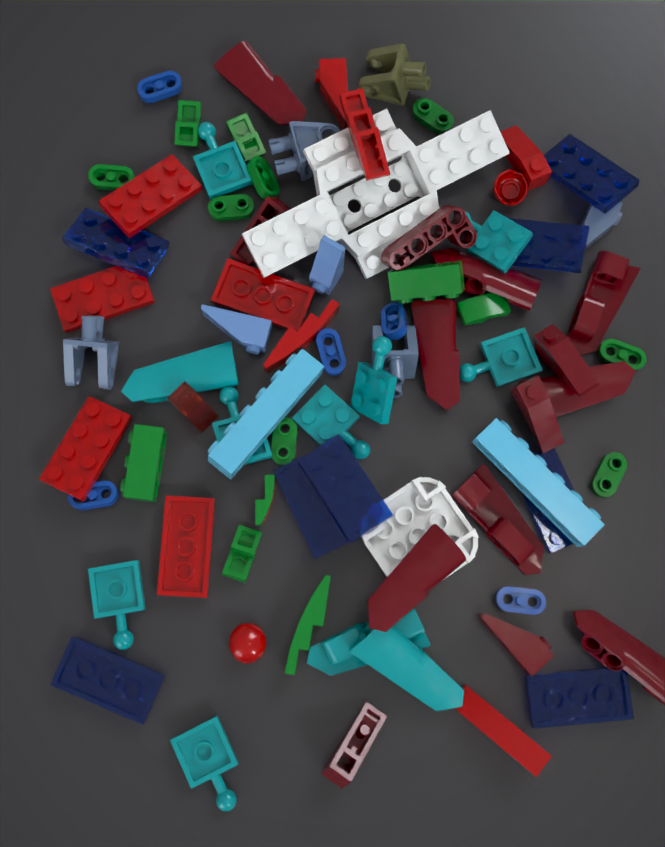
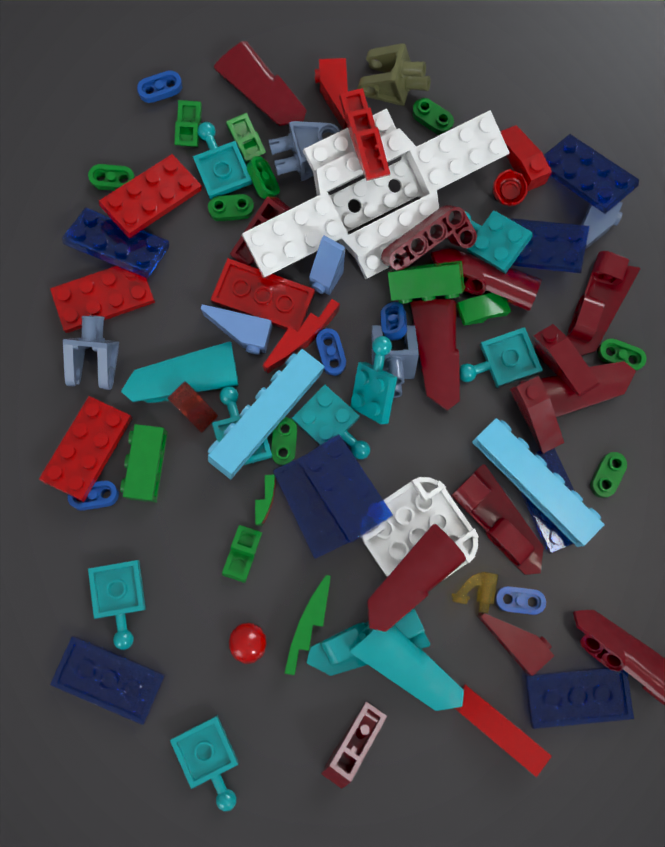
red plate [157,496,216,598] -> none
none -> clear yellow plant [452,572,498,614]

